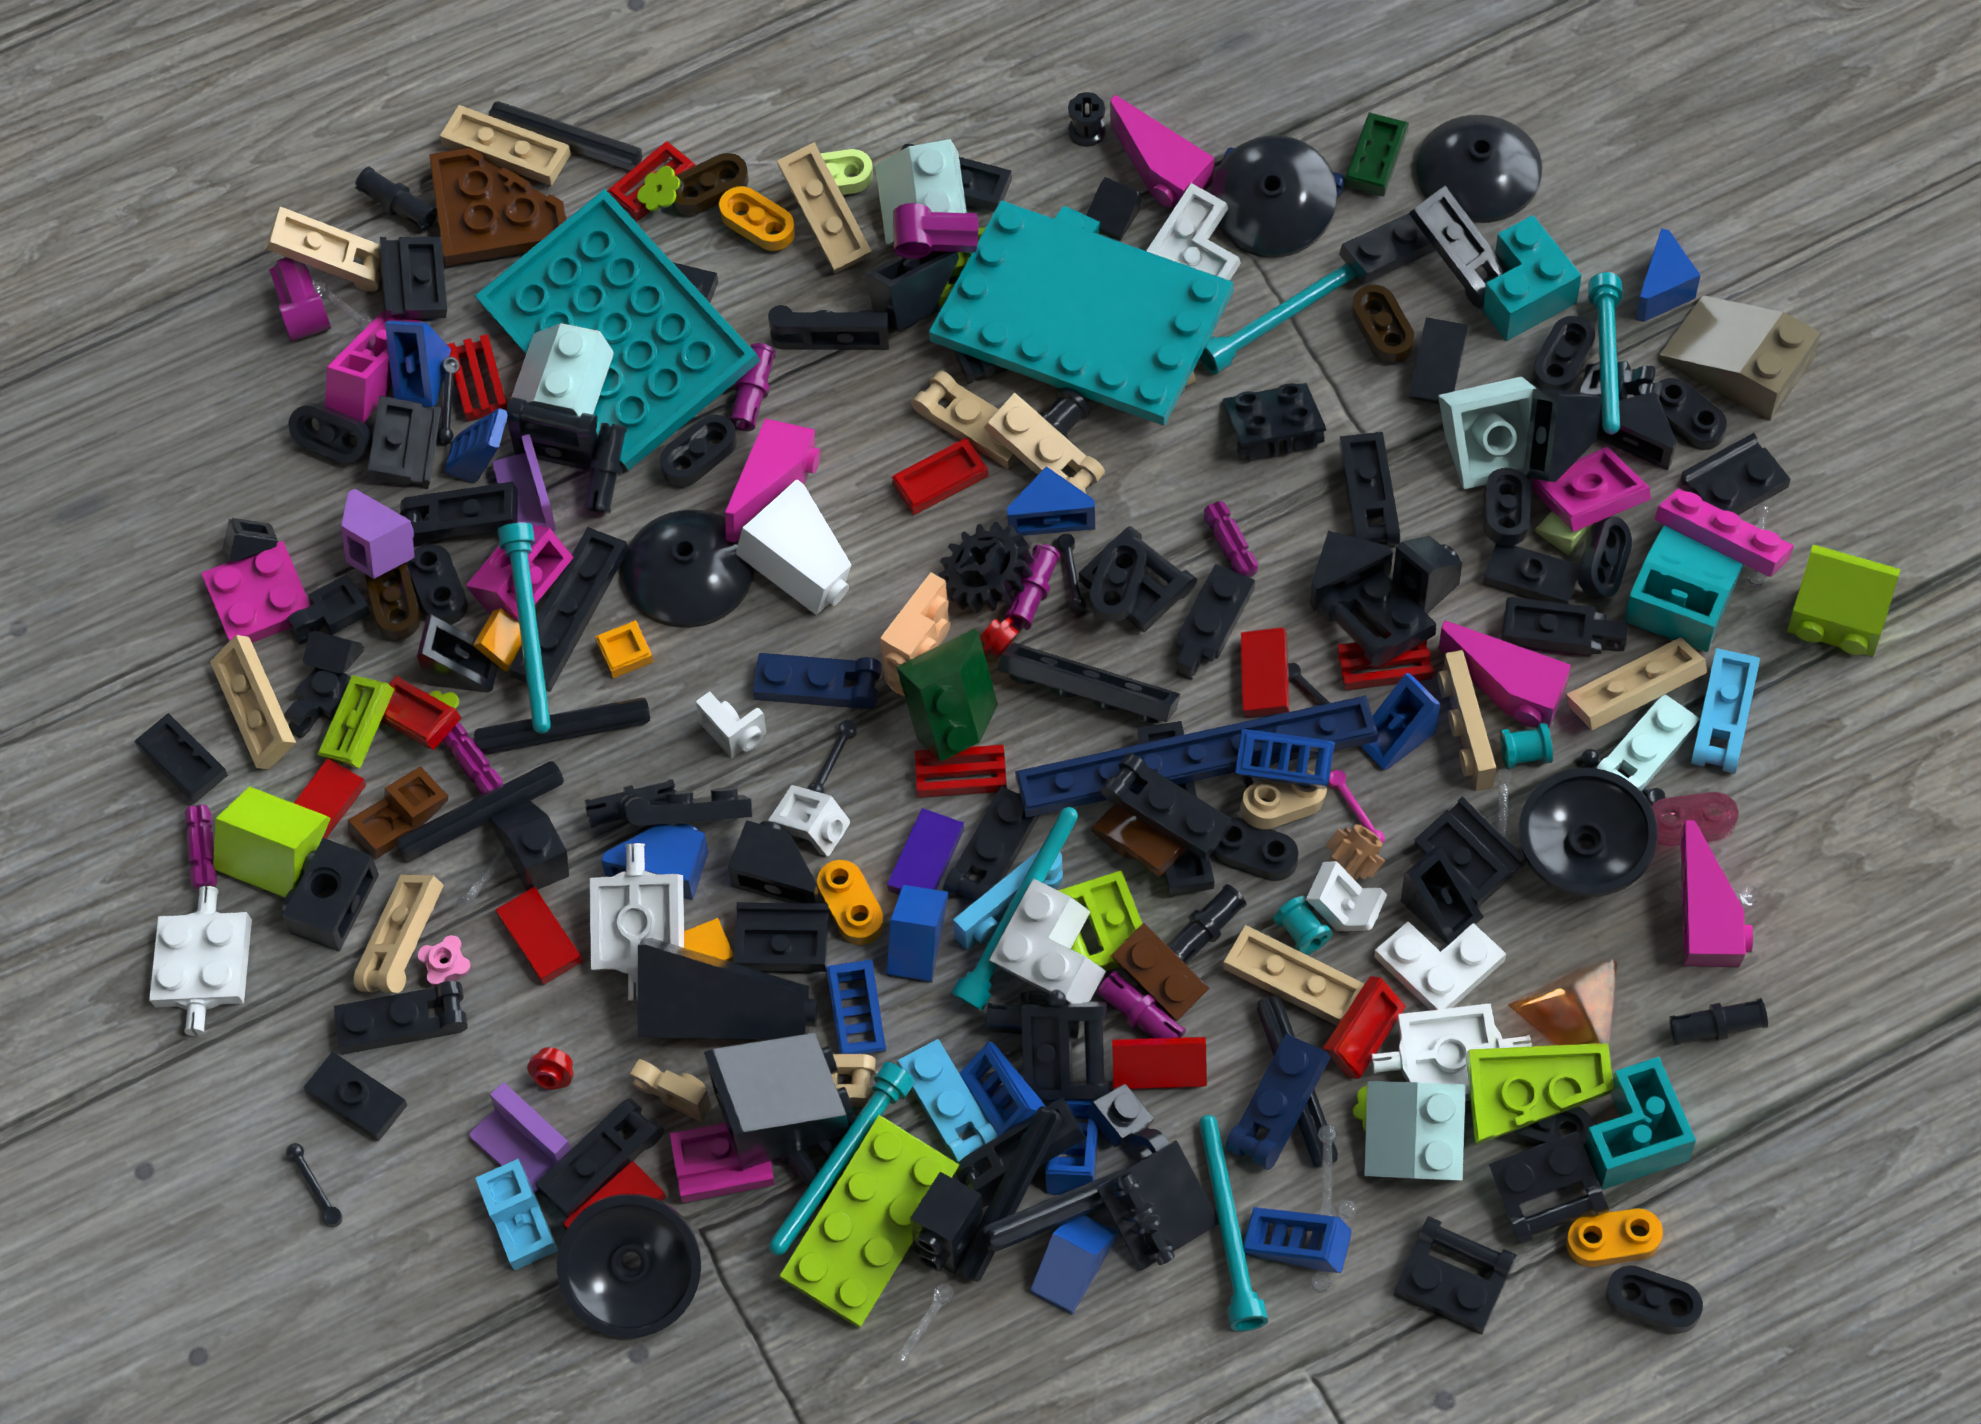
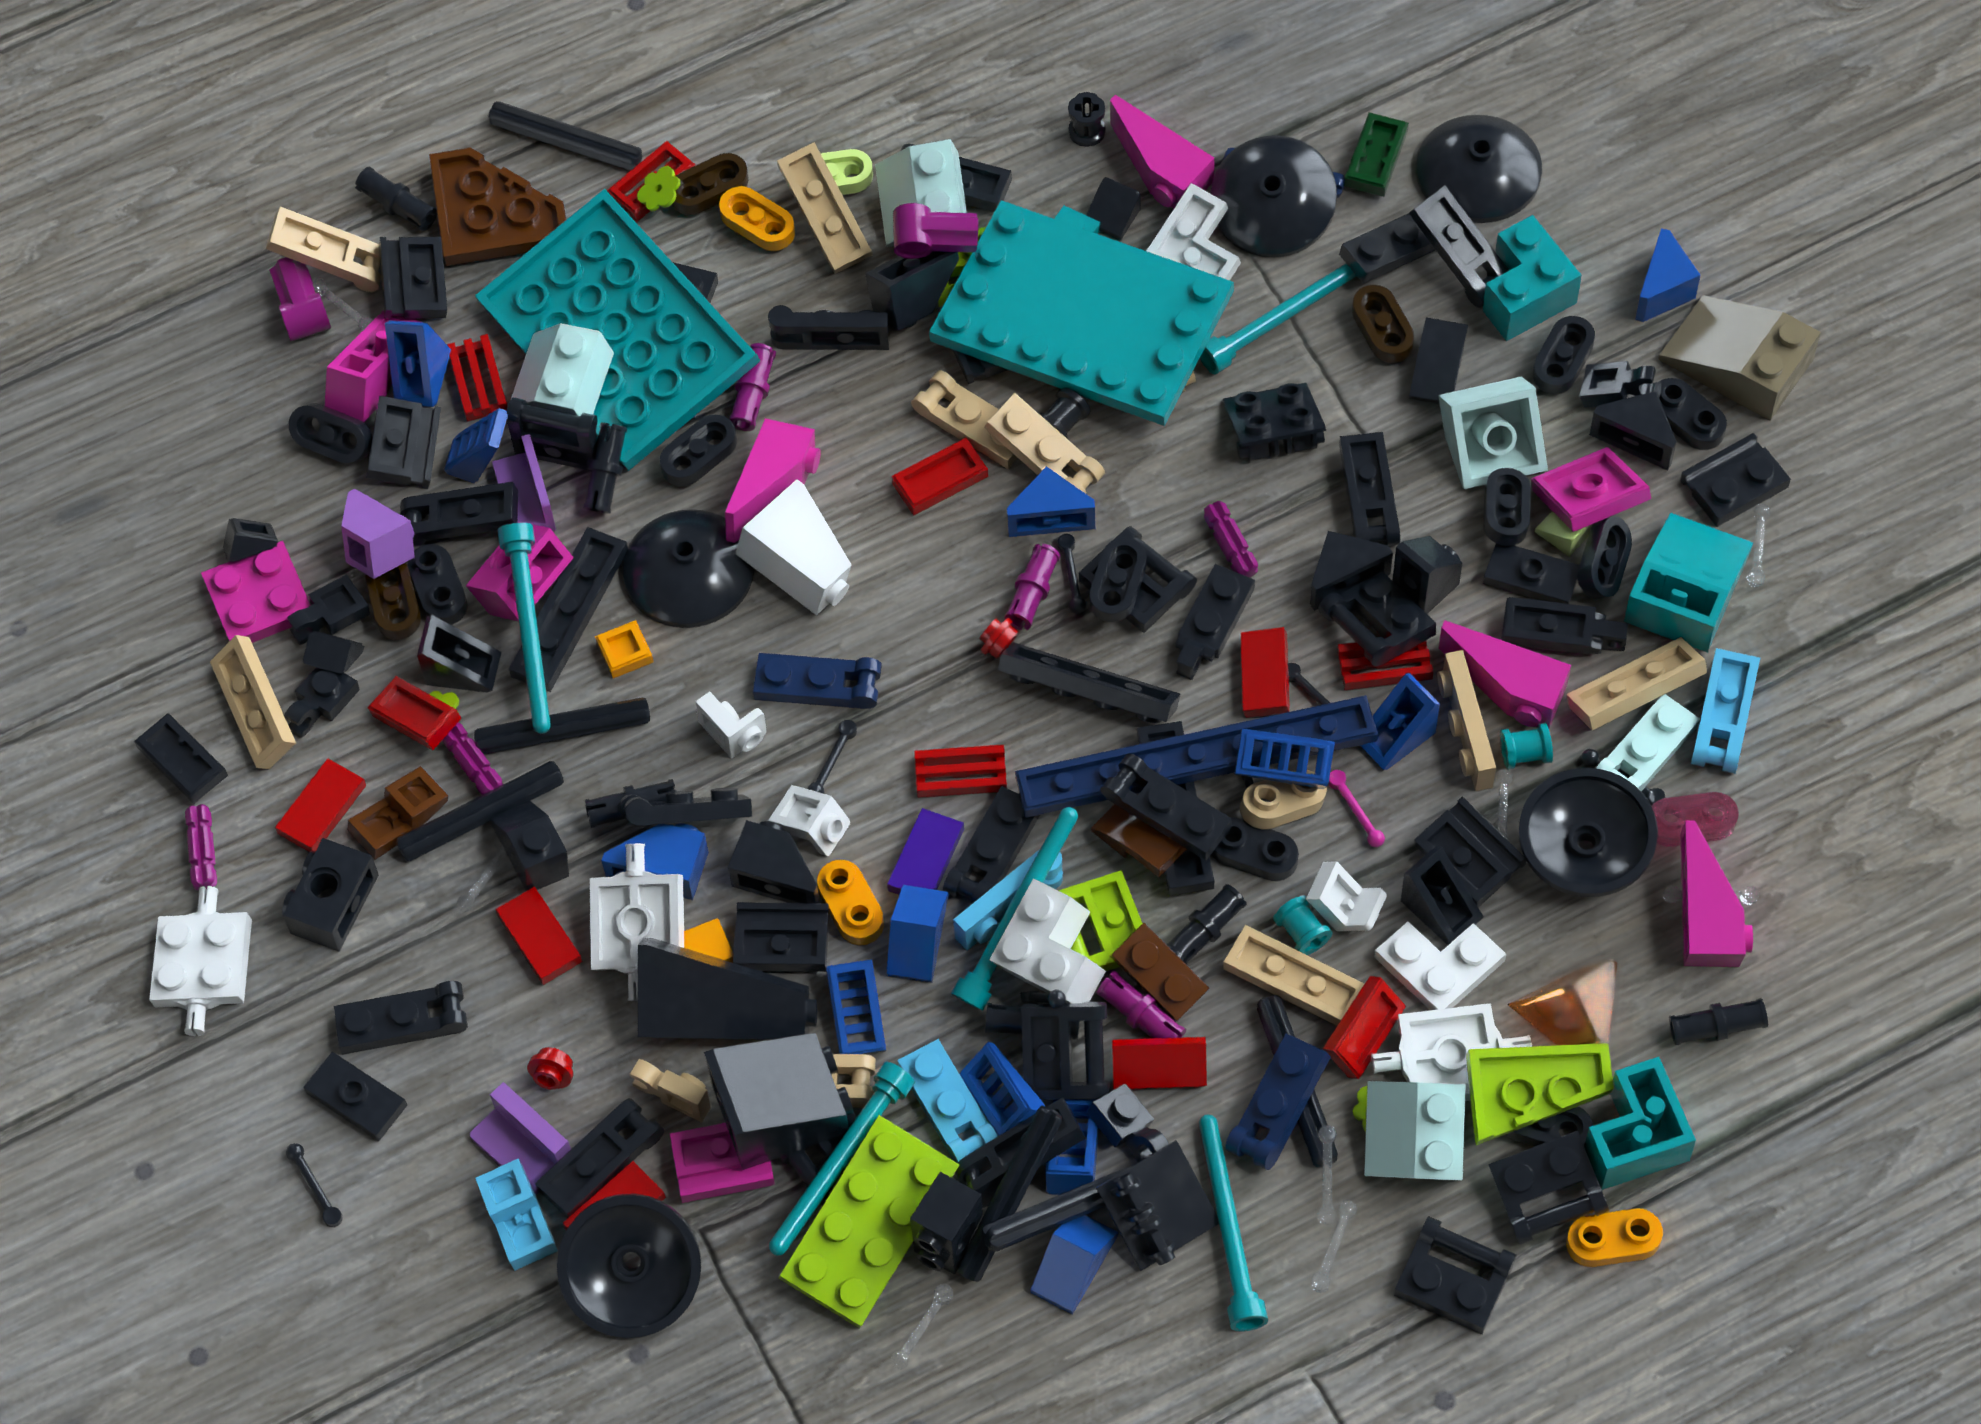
lime slope [213,786,331,898] -> none
lime tile [317,675,395,769] -> none
tan plate [354,875,444,993] -> none
bright pink plate [418,935,471,986] -> none
black hinge [437,357,459,444] -> none
tan plate [440,105,571,186] -> none
light orange tile [473,608,522,672] -> none
light nougat plate [880,572,951,696] -> none
dark green slope [896,629,998,762] -> none
black gear [938,522,1034,613] -> none
blue slope [1243,1207,1351,1273] -> none
medium nougat gear [1326,825,1385,881] -> none
black slope [1523,389,1602,482] -> none
teal piece [1588,272,1623,434] -> none
black plate [1606,1265,1703,1333] -> none
dark pink plate [1654,489,1794,578] -> none
lime slope [1787,544,1901,657] -> none

